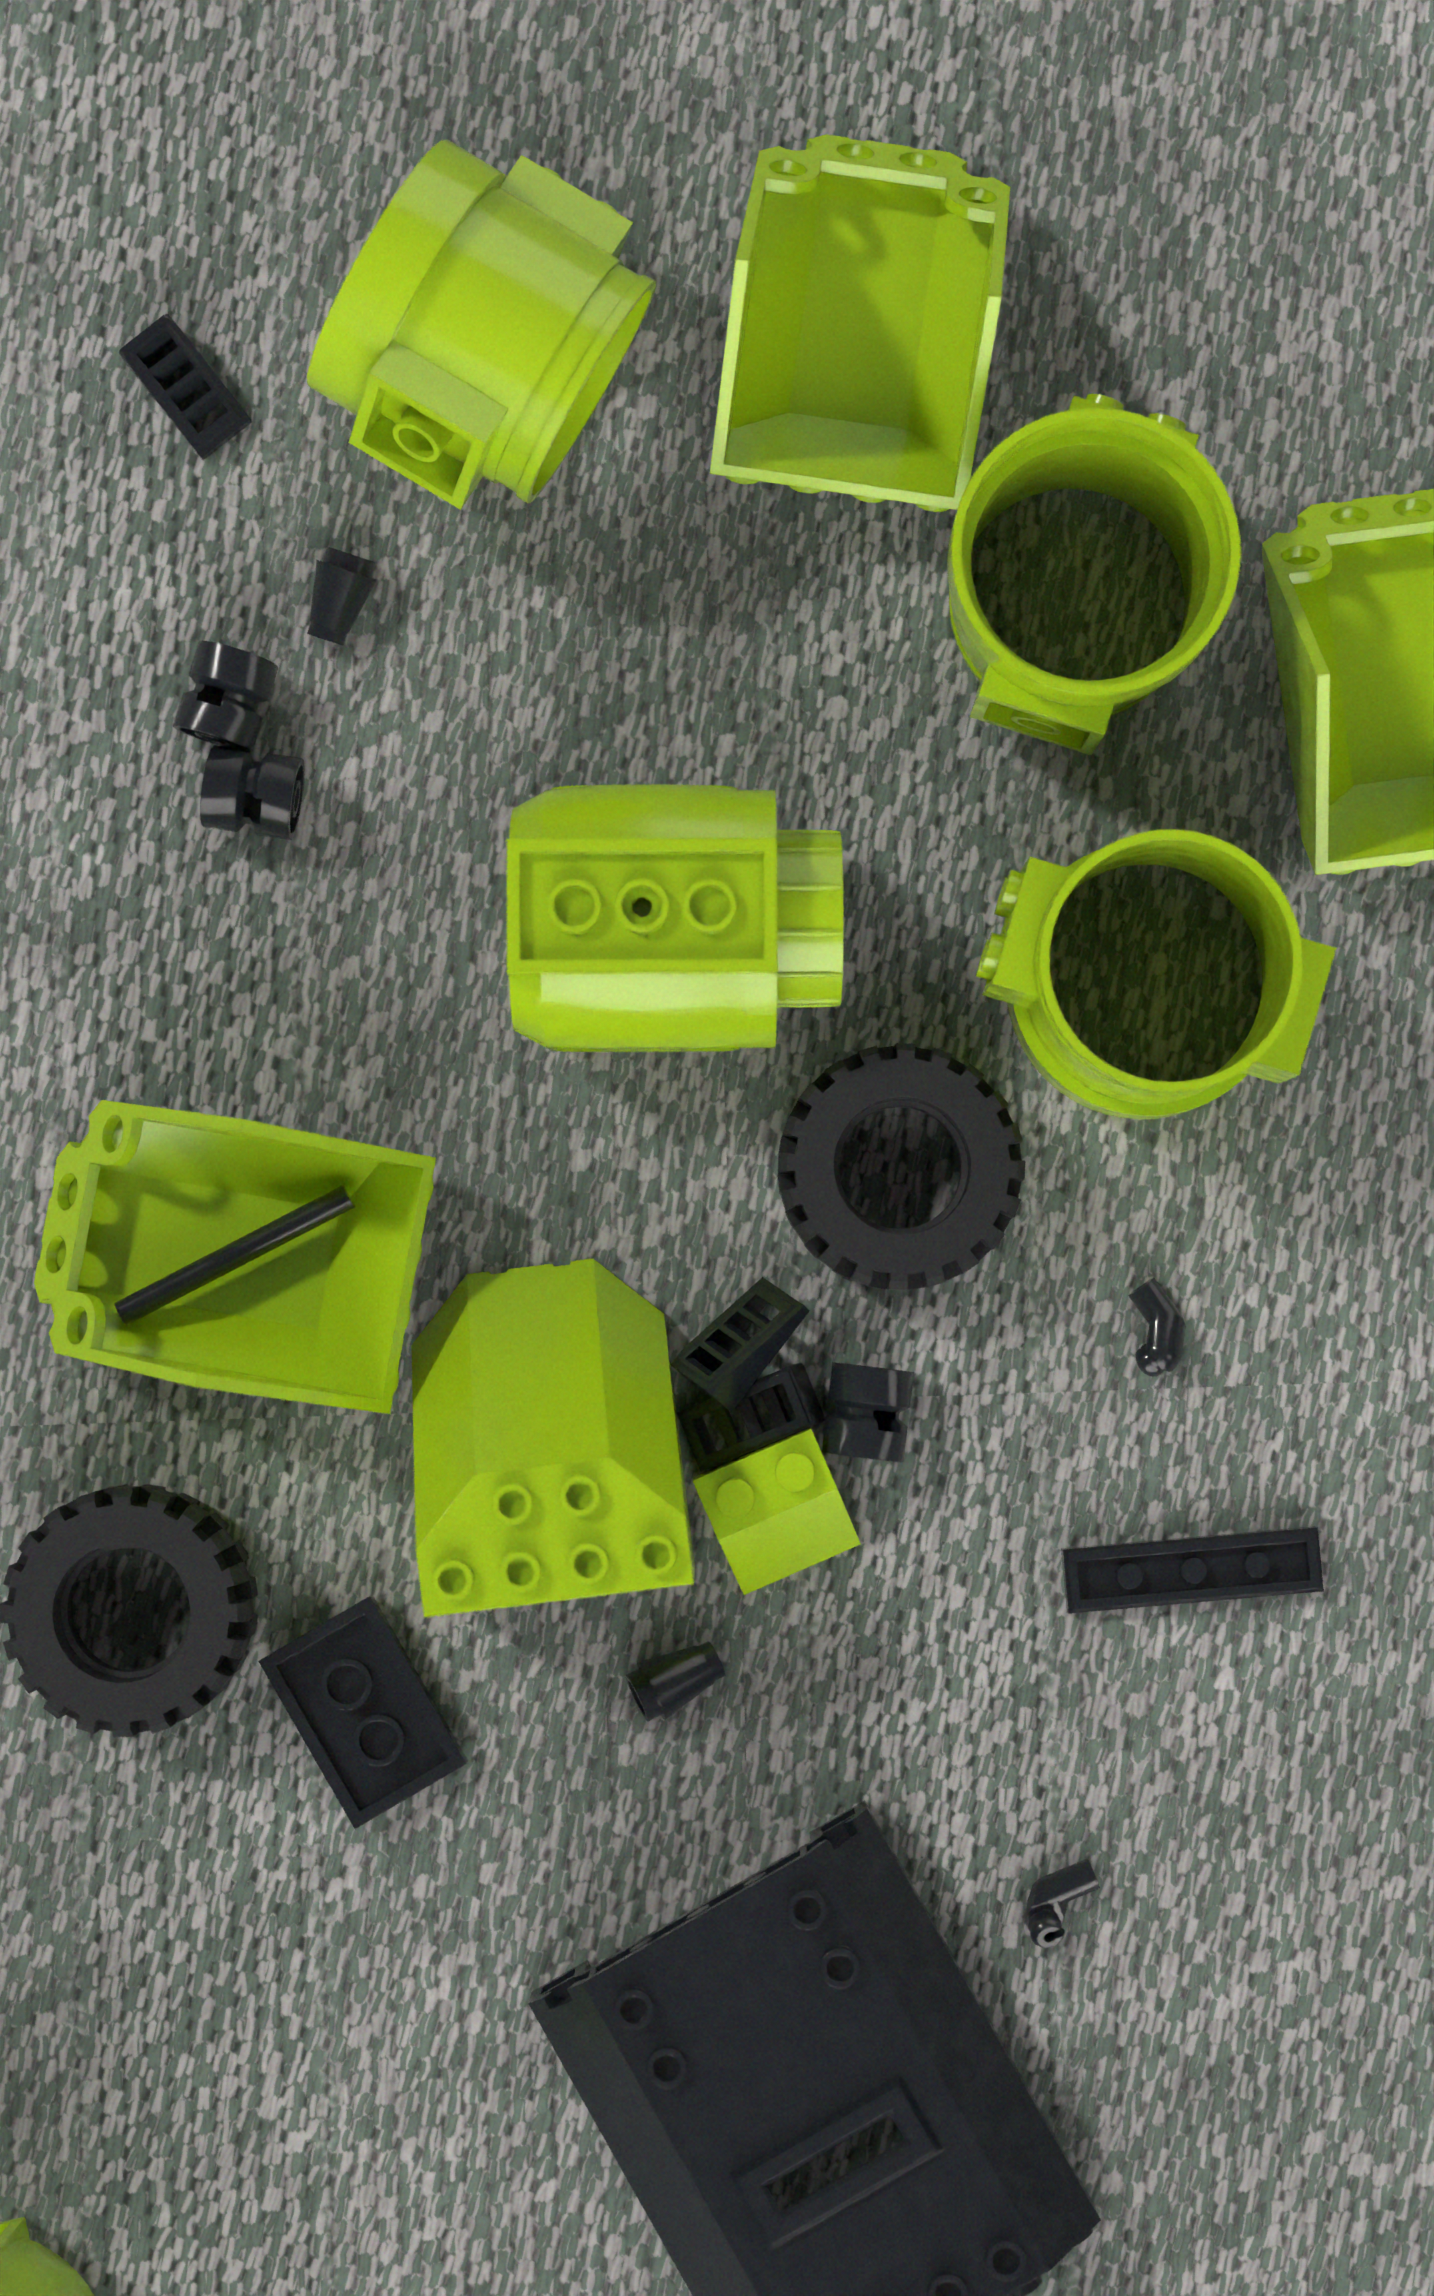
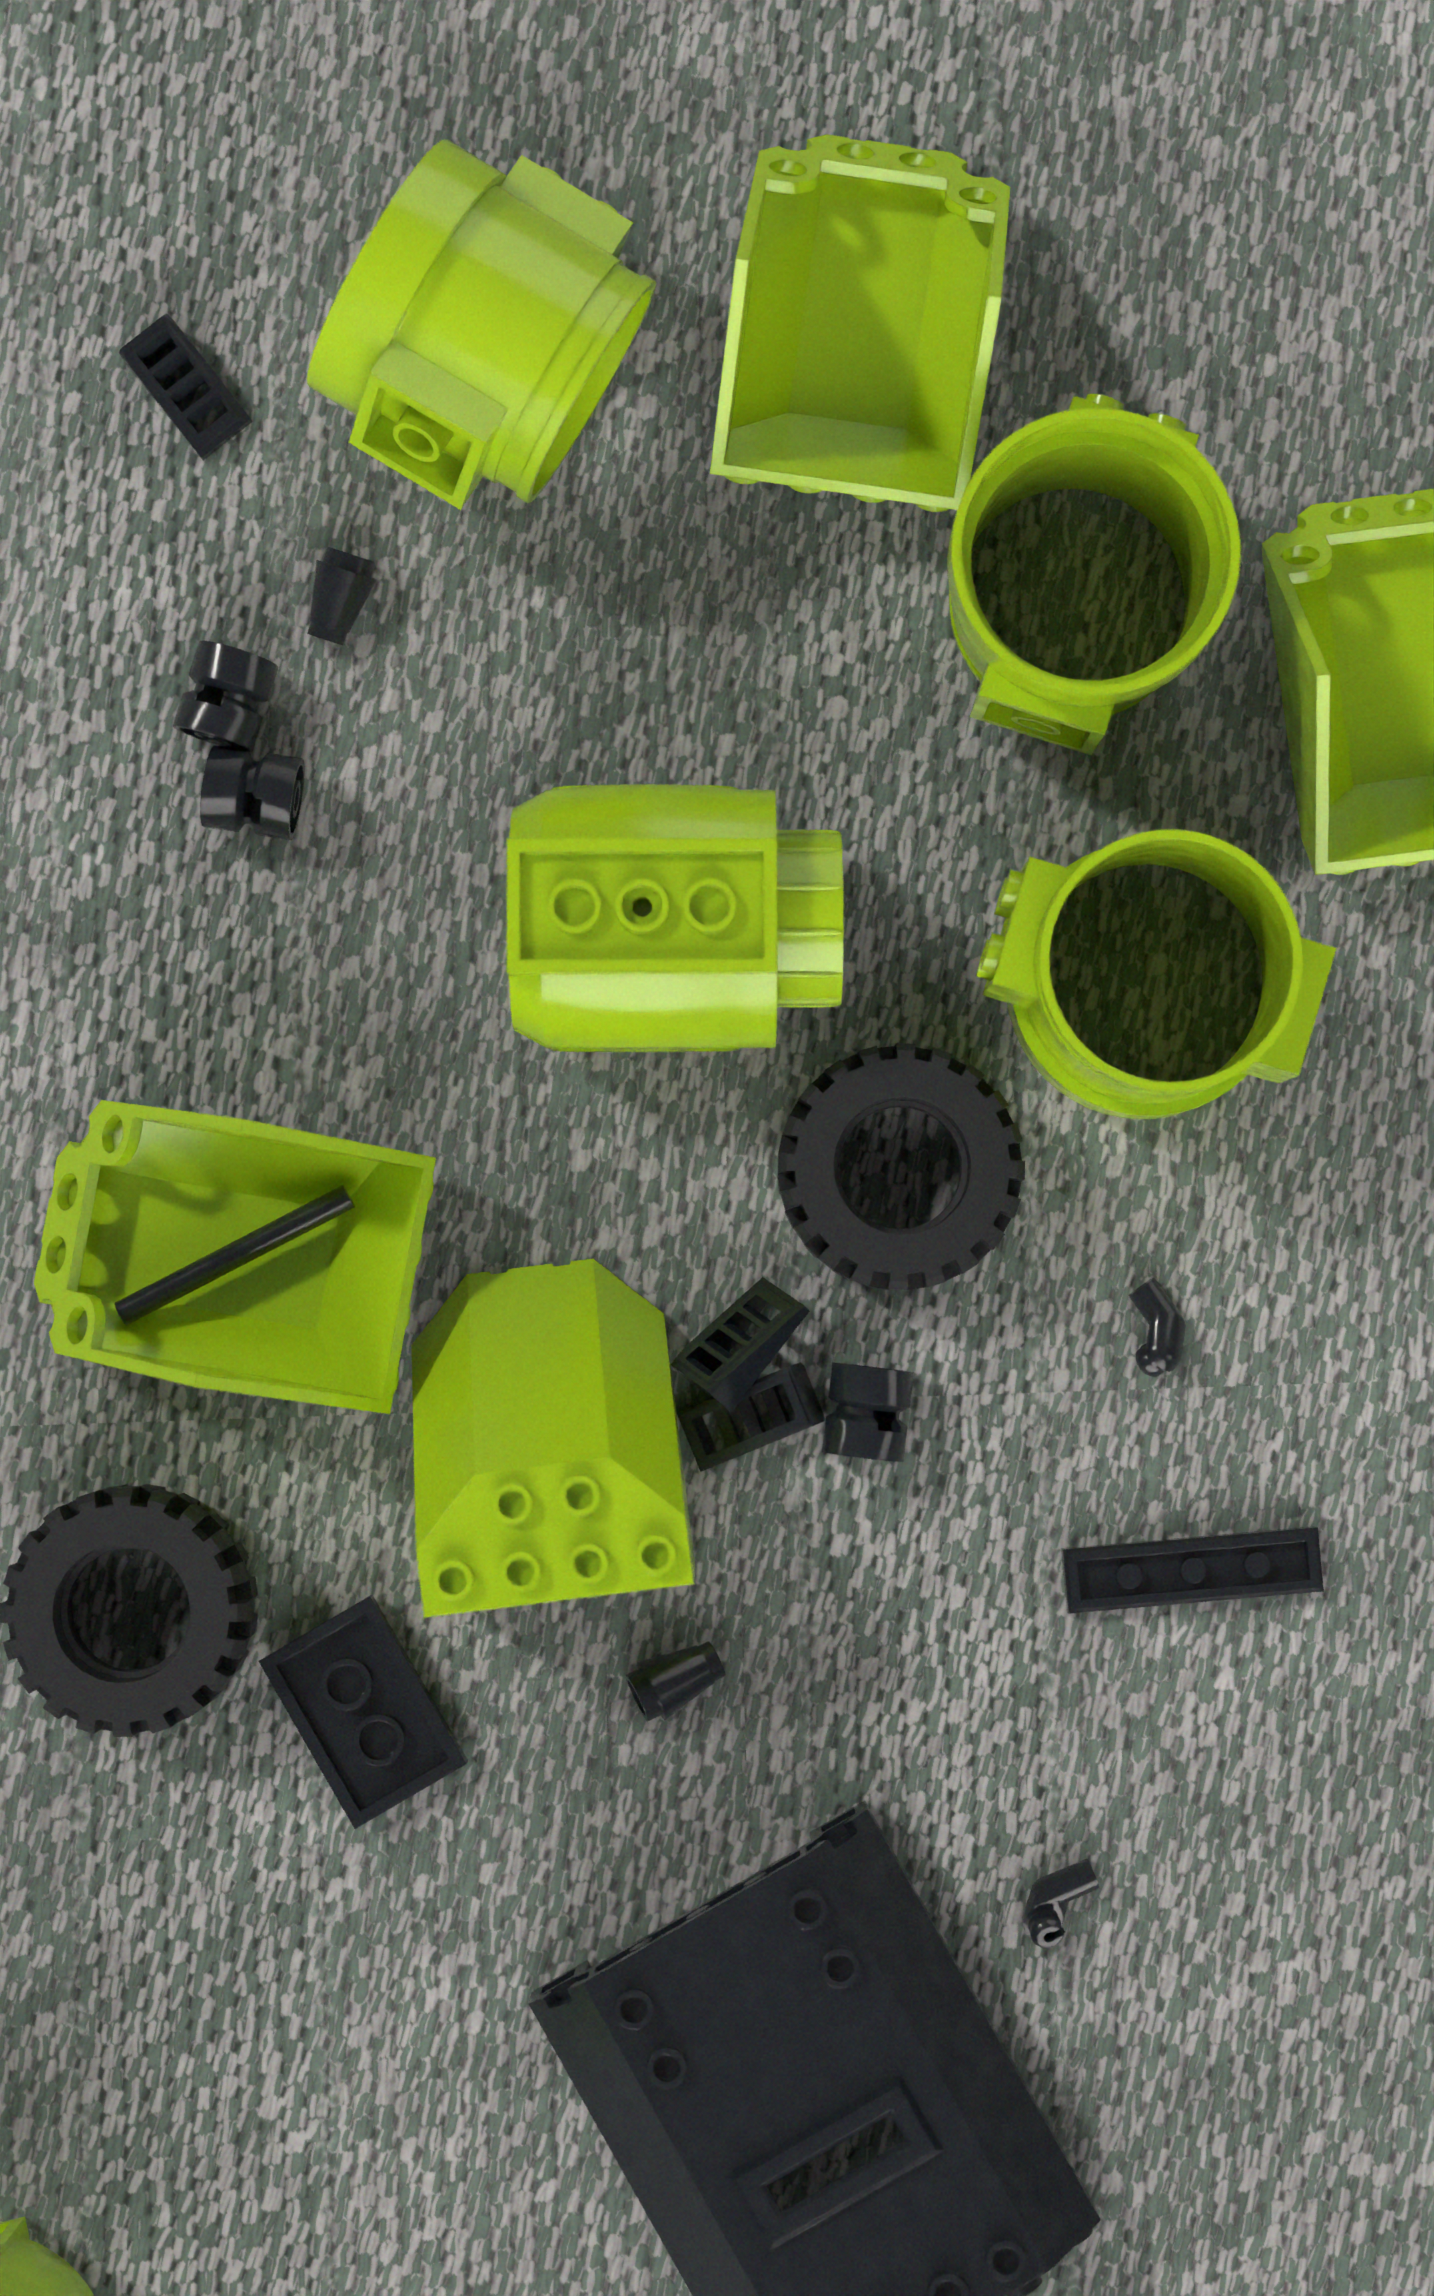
lime slope [693,1428,861,1595] -> none

